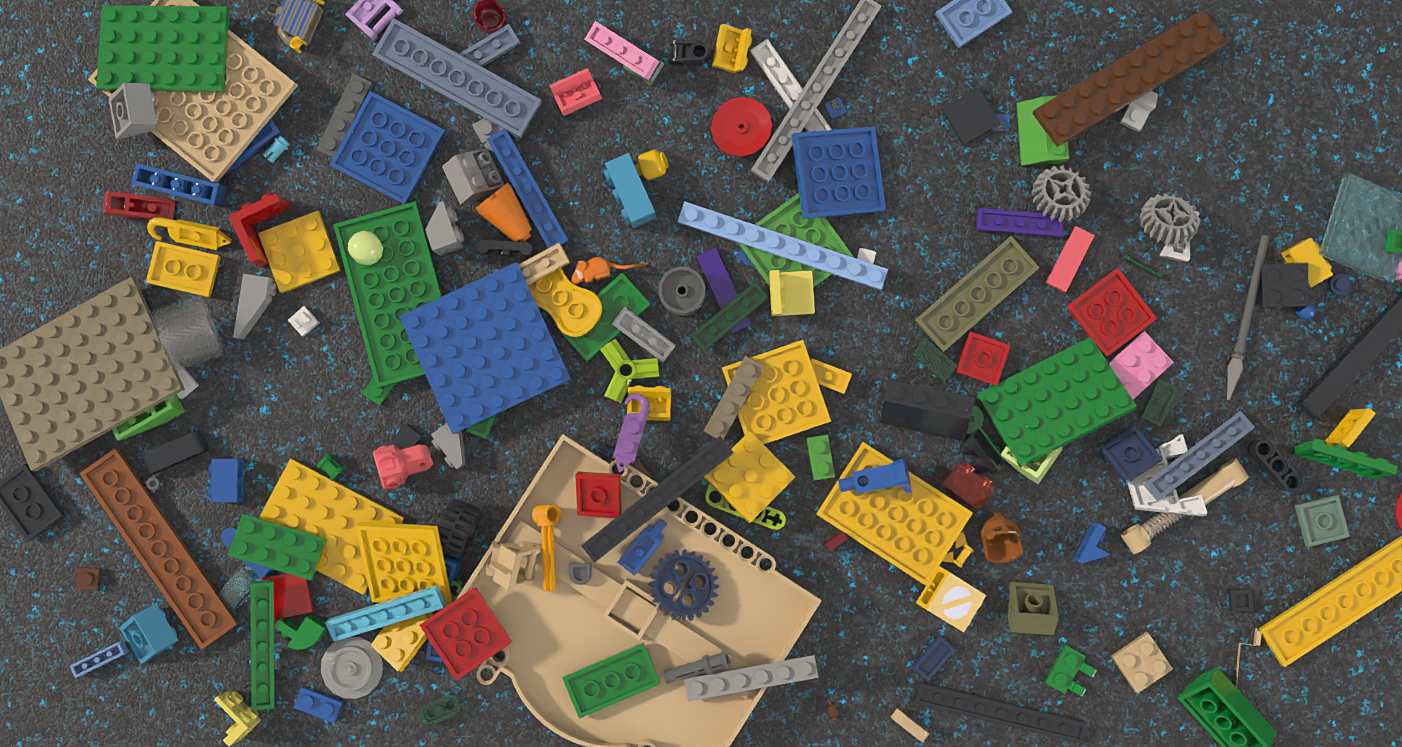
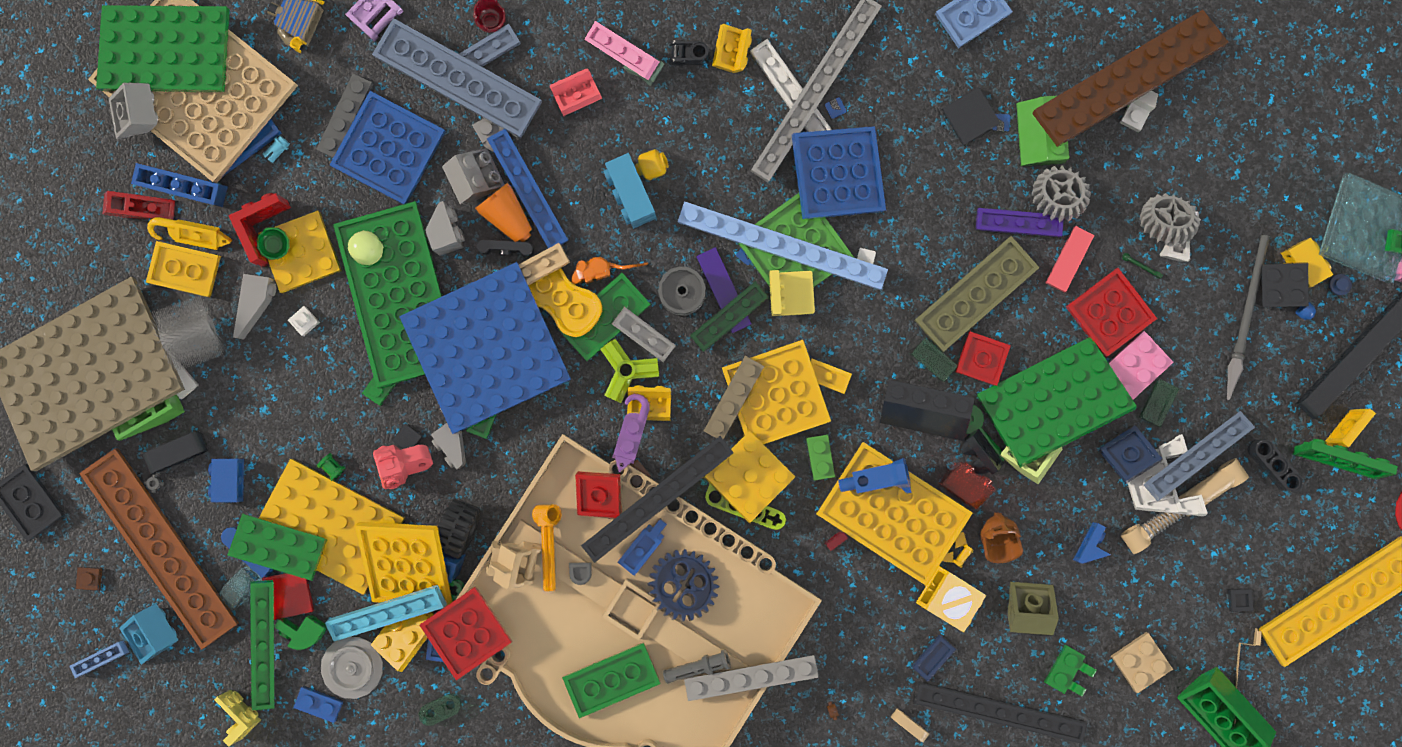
red piece [711,97,772,157] -> none
sand green tile [1295,495,1350,547] -> none
none -> green hair [257,227,290,260]

